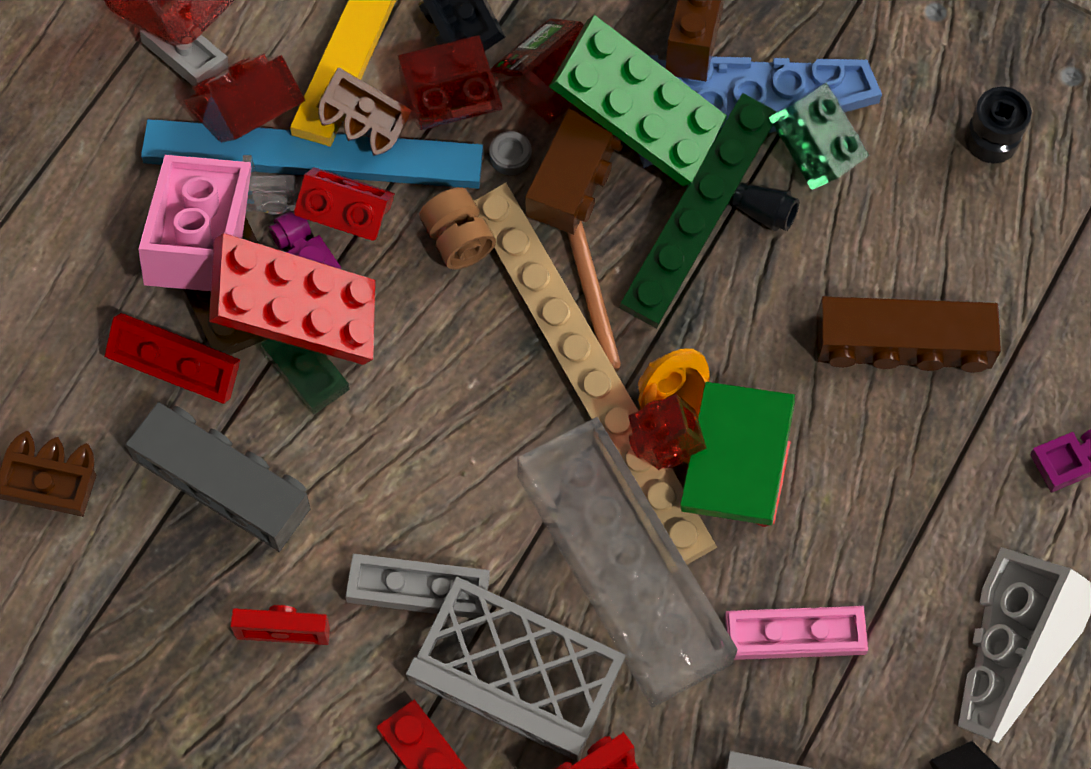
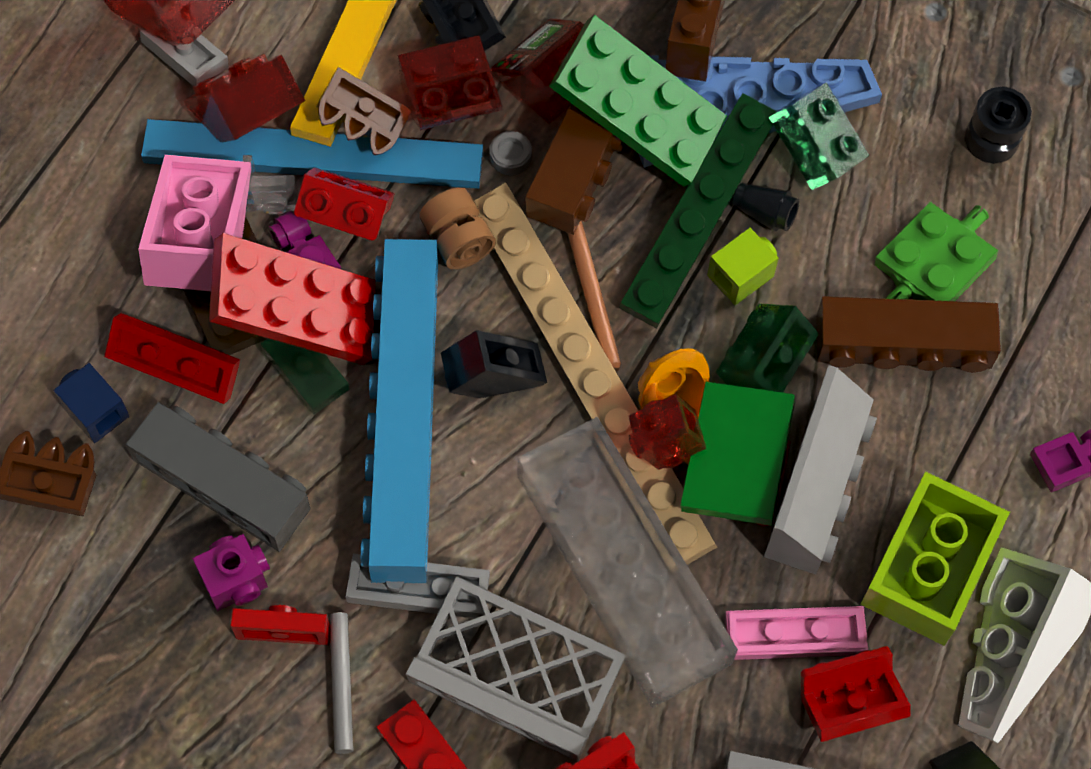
none -> dark blue brick [53,363,130,444]
none -> magenta brick [192,534,270,612]
none -> light grey bar [329,612,353,754]
none -> dark azure brick [361,239,438,583]
none -> black slope [440,330,548,399]
none -> lime brick [707,227,779,305]
none -> clear green brick [716,304,819,393]
none -> light grey slope [764,365,877,575]
none -> red bracket [800,646,911,742]
none -> lime brick [860,471,1010,646]
none -> bright green plate [875,202,998,301]

